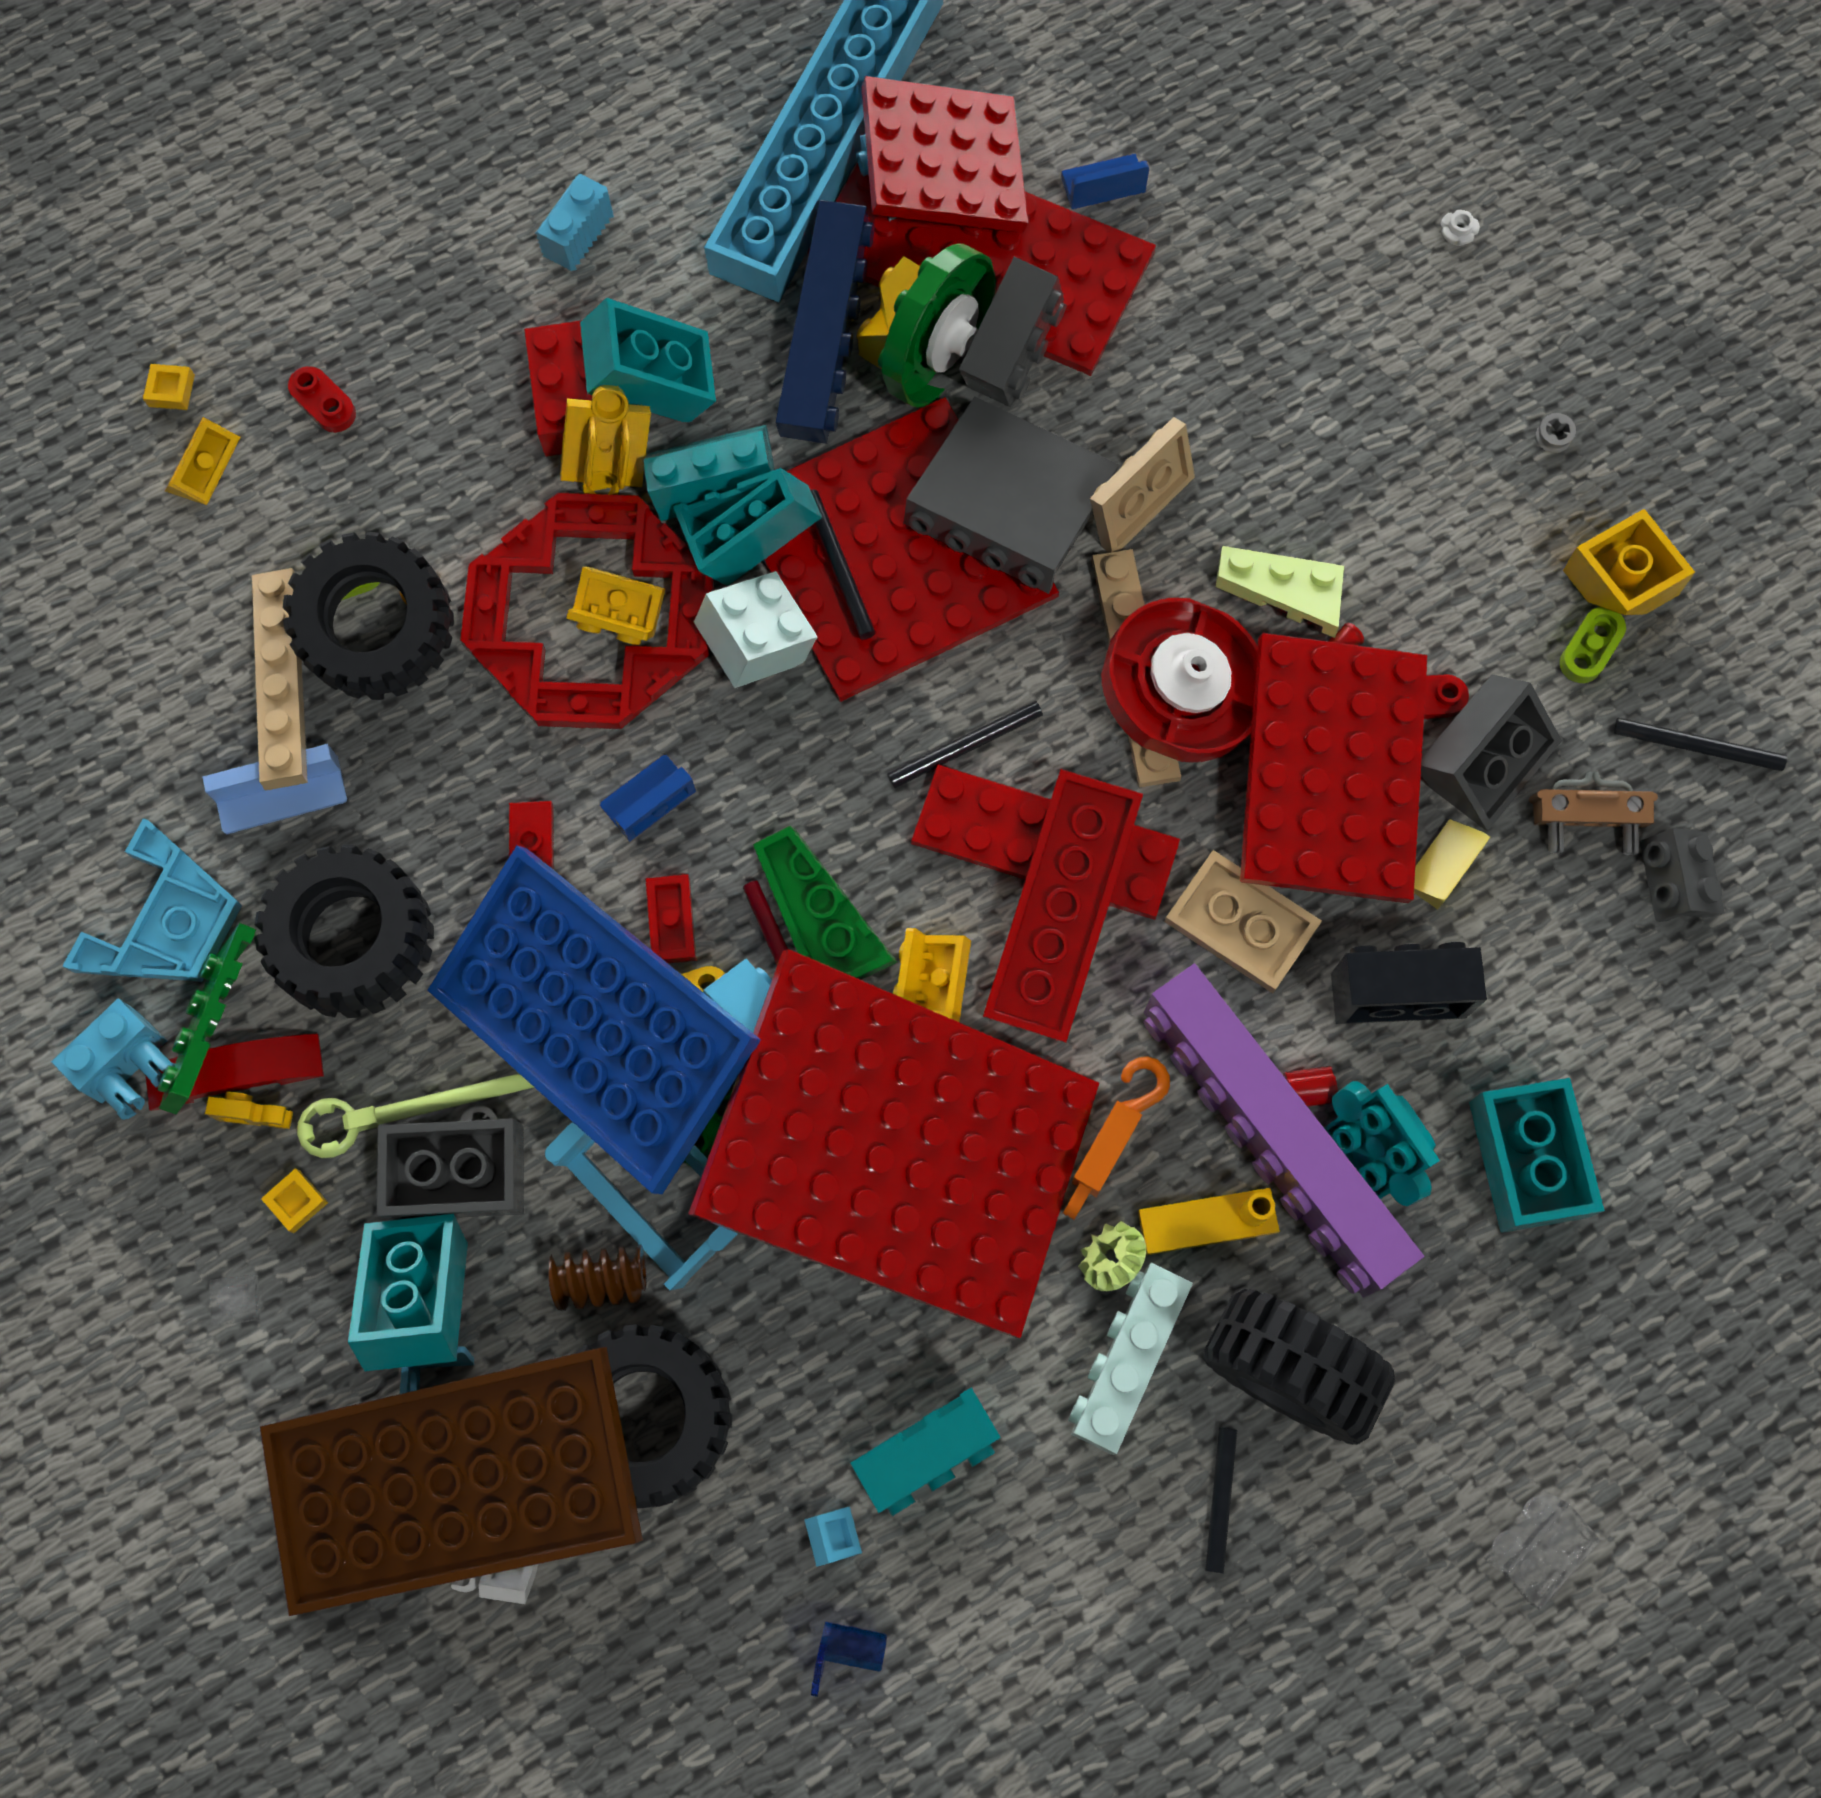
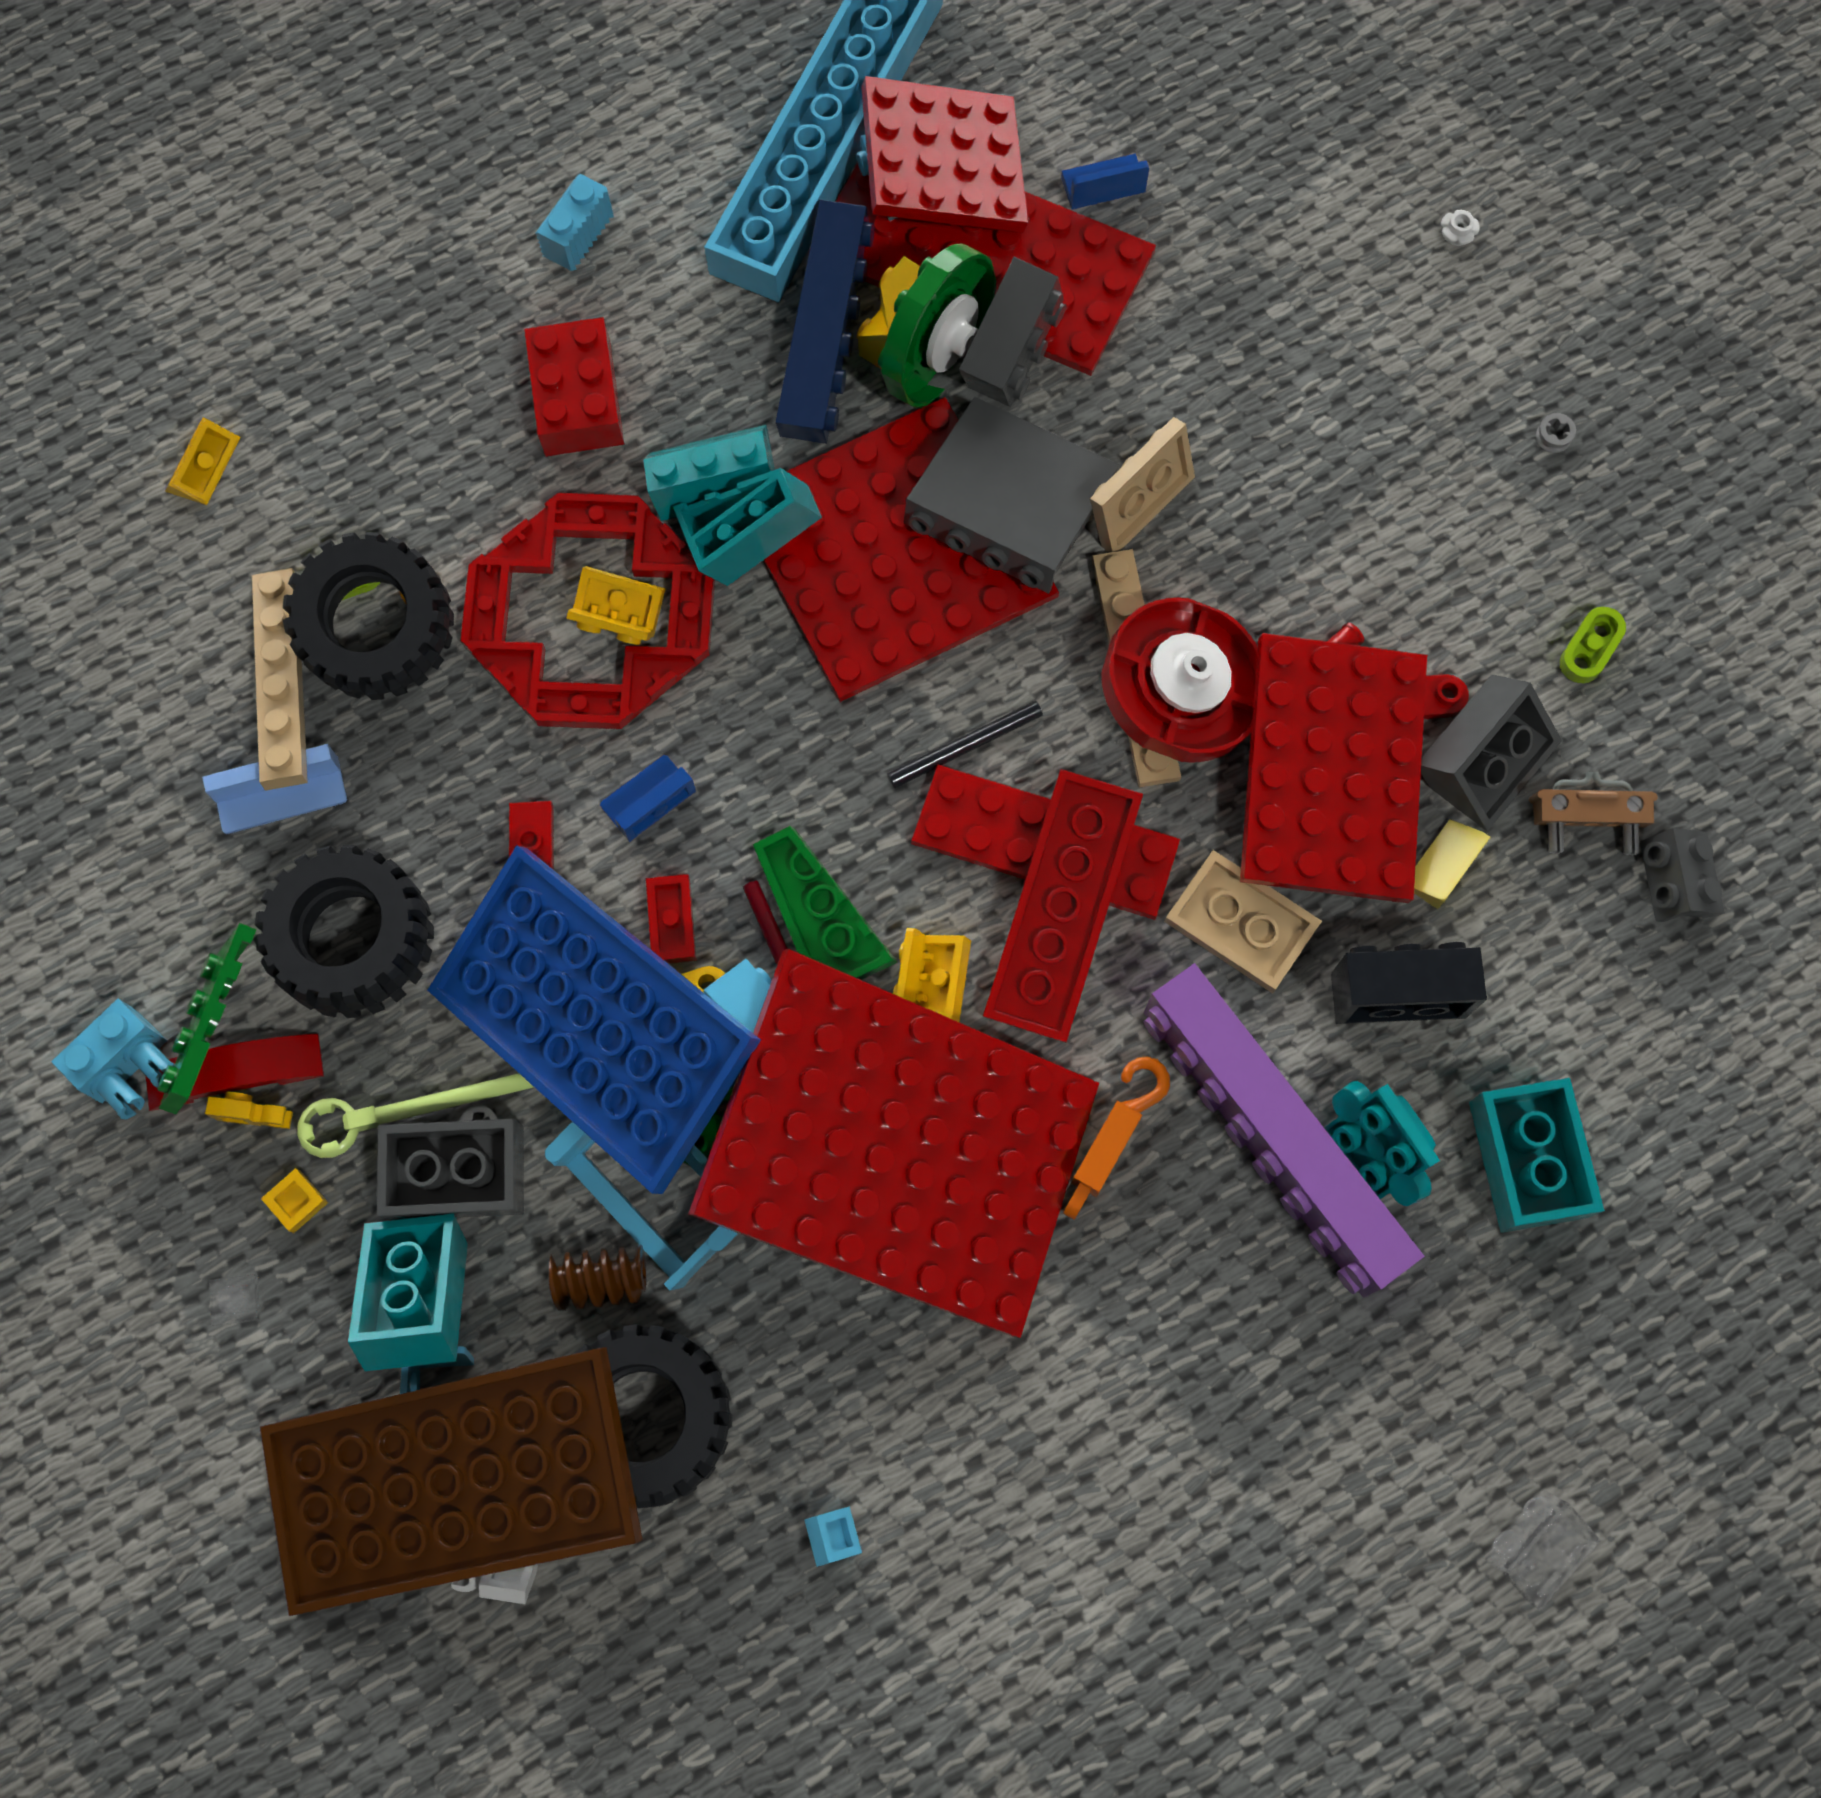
medium azure wing [63,818,242,982] -> none
yellow plate [143,364,195,410] -> none
red plate [288,366,356,433] -> none
yellow piece [560,385,651,495] -> none
teal brick [580,298,716,423] -> none
light aqua brick [694,571,818,688] -> none
black bar [811,490,876,640] -> none
clear blue bracket [811,1622,887,1697] -> none
teal wedge [850,1387,1001,1516] -> none
light aqua brick [1068,1263,1193,1455] -> none
yellowish green gear [1078,1221,1146,1291] -> none
yellow piece [1138,1188,1280,1255] -> none
black tyre [1204,1289,1395,1445] -> none
black bar [1205,1428,1237,1574] -> none
yellowish green wing [1216,546,1344,638] -> none
red piece [1283,1066,1338,1107] -> none
yellow slope [1563,509,1695,615] -> none
black bar [1614,718,1787,771] -> none

